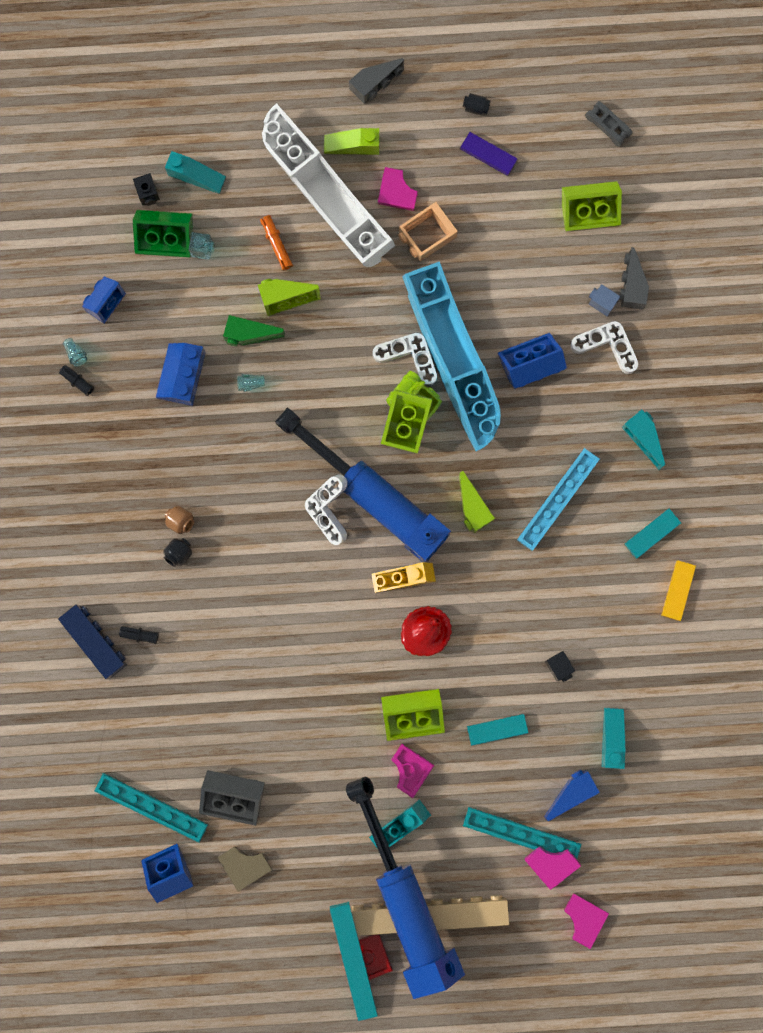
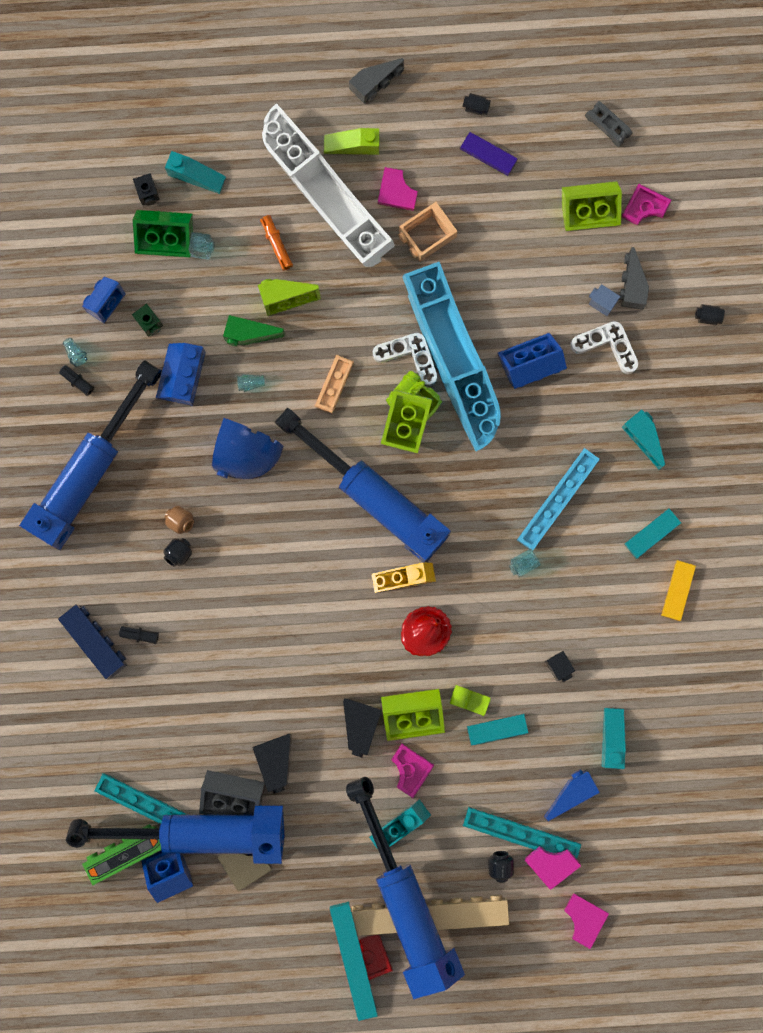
white beam [305,474,348,545] -> none
lime slope [459,471,495,533] -> none
none -> blue piece [19,360,162,550]
none -> blue piece [66,806,285,864]
none -> brick [82,824,161,886]
none -> dark green brick [132,303,163,337]
none -> blue brick [212,418,284,479]
none -> black slope [252,733,292,794]
none -> light nougat tile [315,355,354,414]
none -> black slope [343,698,382,758]
none -> lime panel [449,685,491,716]
none -> black head [488,851,514,883]
none -> clear light blue brick [509,549,541,578]
none -> dark pink tile [621,184,672,225]
none -> black brick [695,304,725,325]

